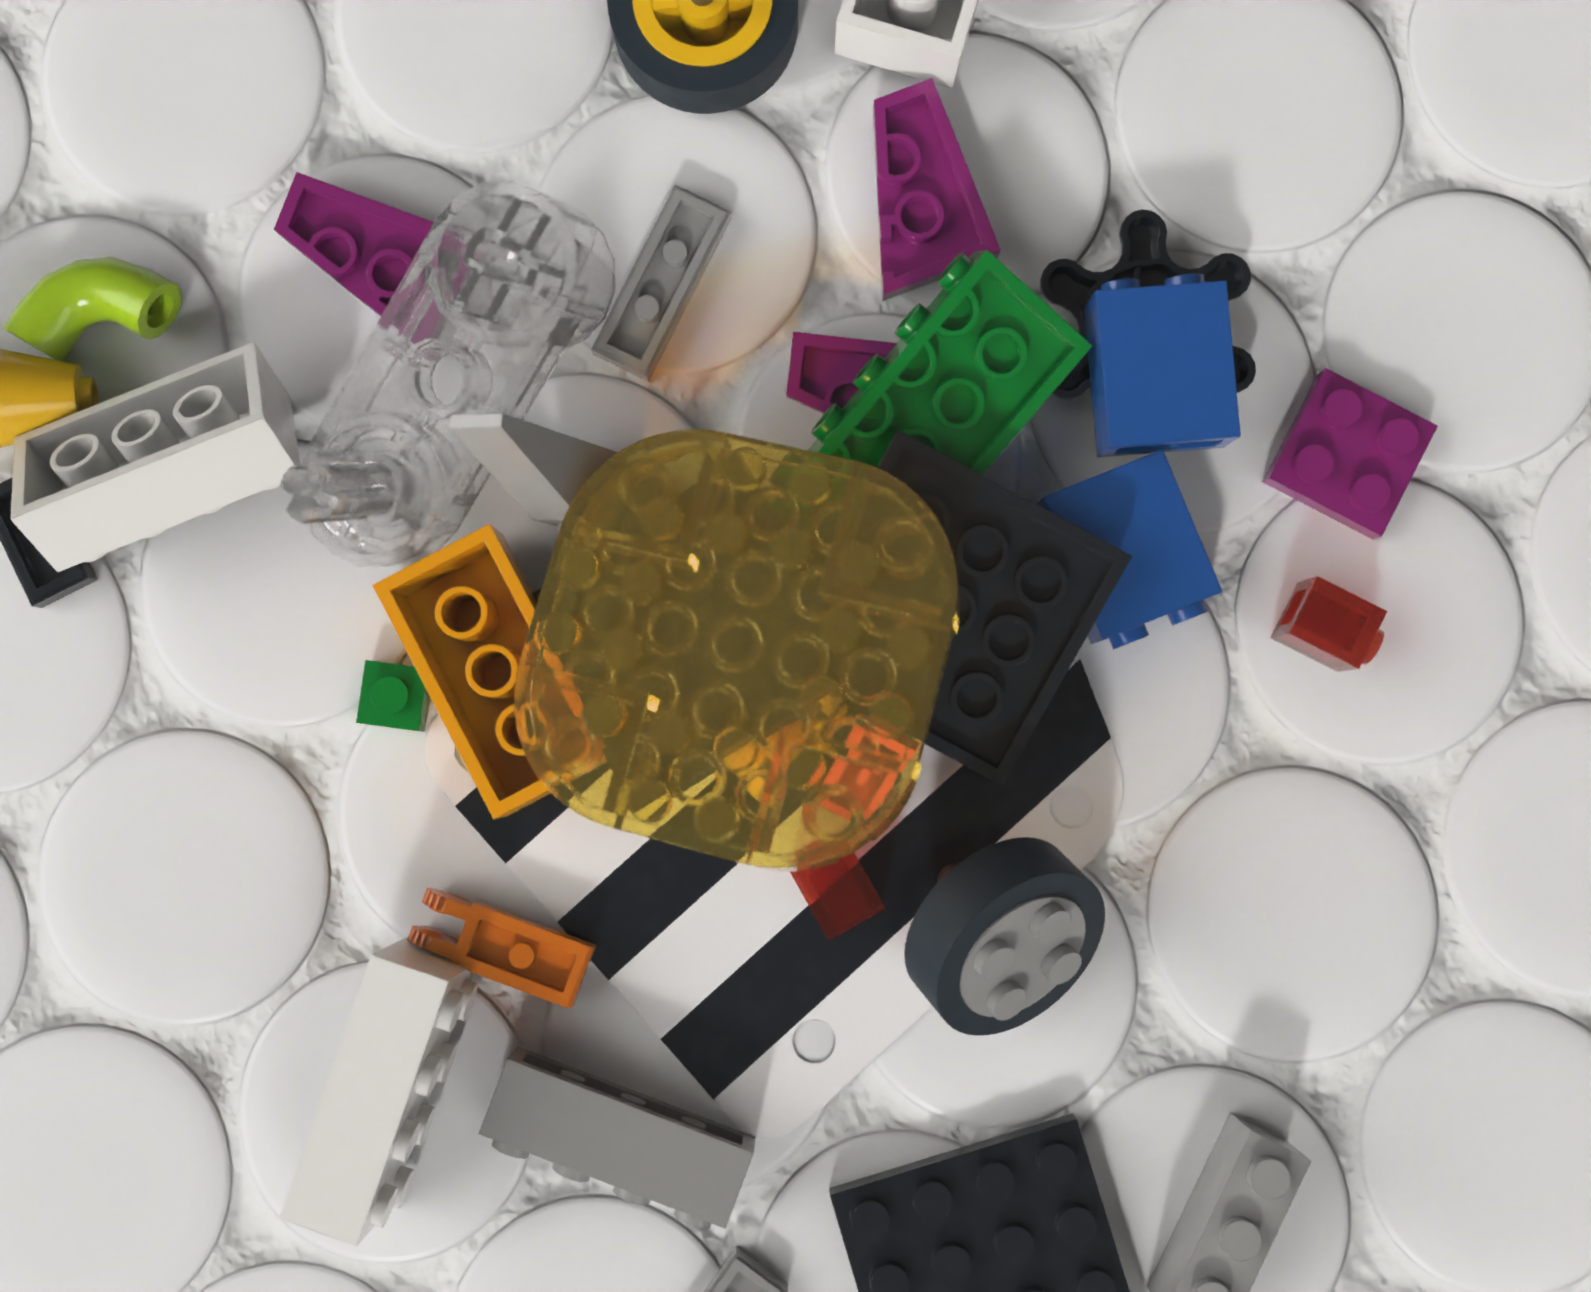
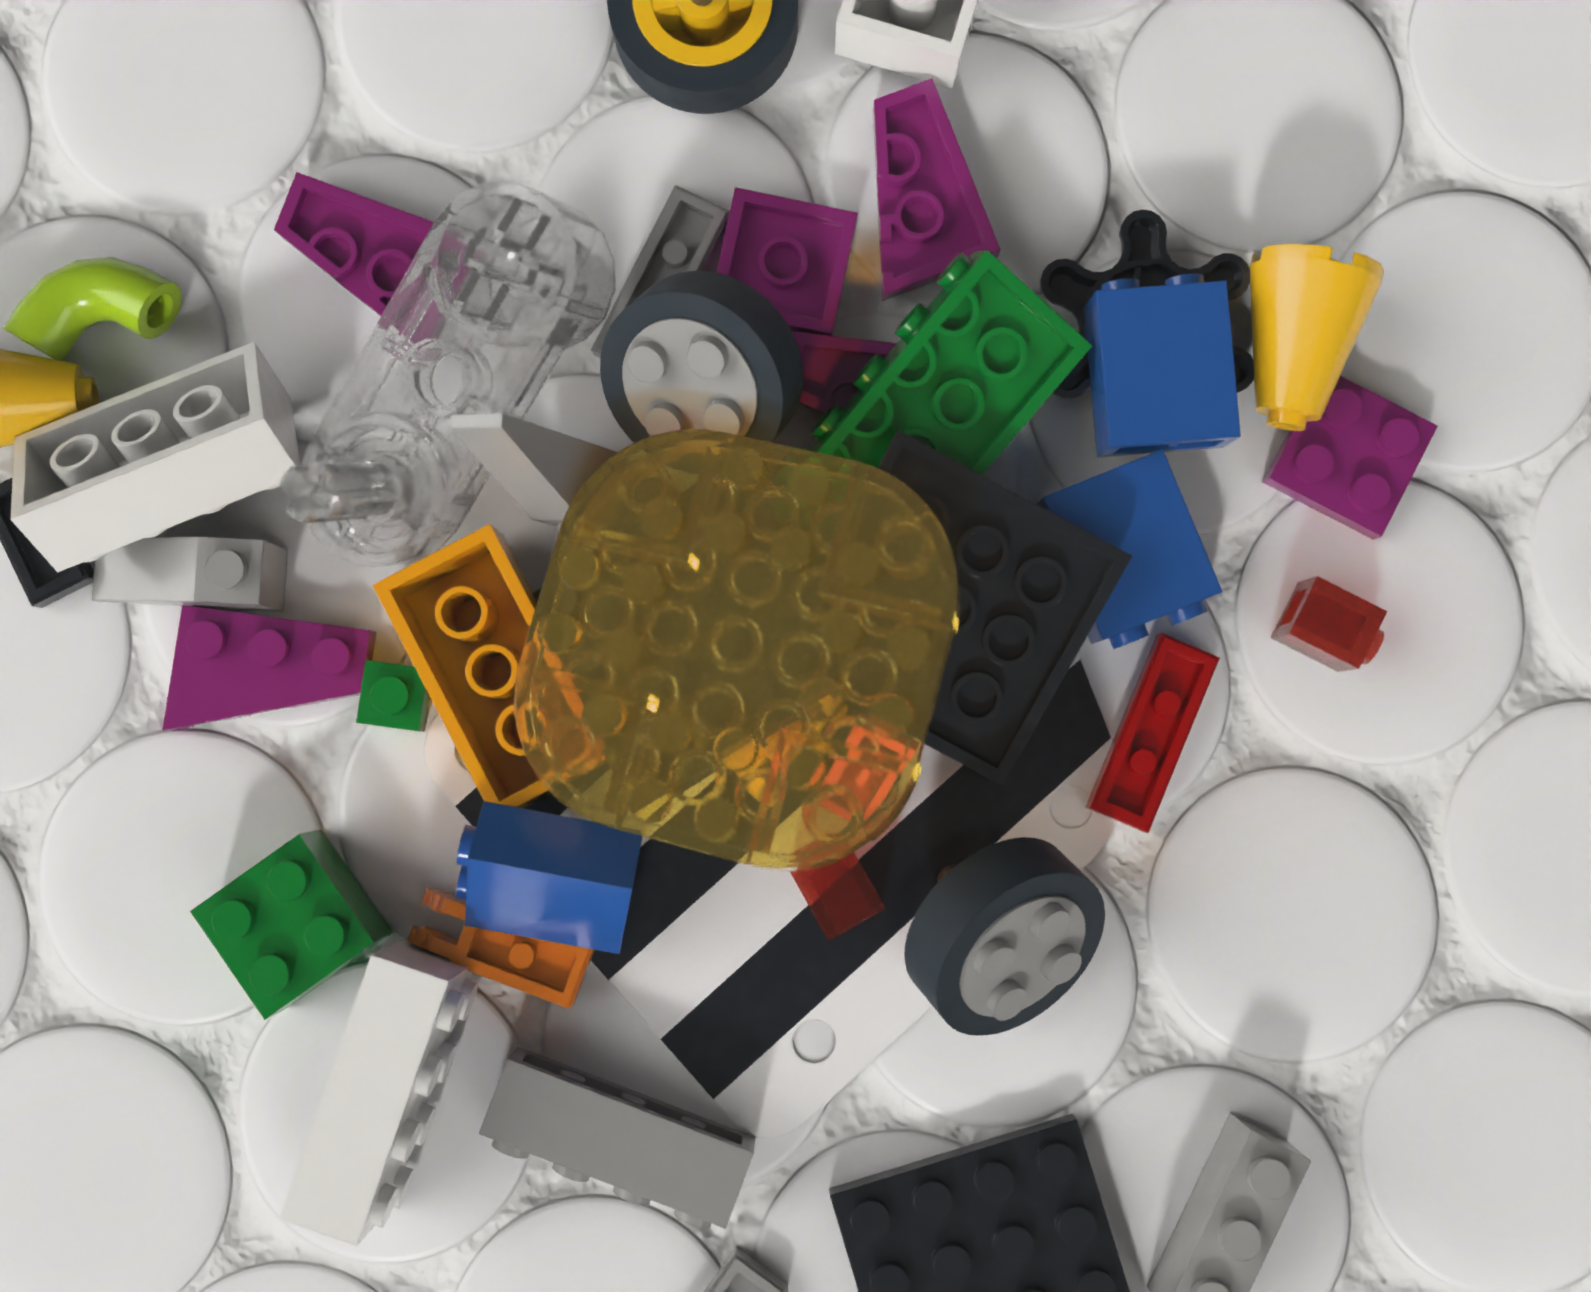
none -> light grey slope [92,537,288,611]
none -> magenta wing [162,605,376,731]
none -> green brick [190,830,393,1020]
none -> blue brick [456,801,644,954]
none -> wheel [600,271,803,476]
none -> magenta plate [716,187,858,336]
none -> red tile [1085,633,1220,833]
none -> yellow cone [1250,244,1384,431]

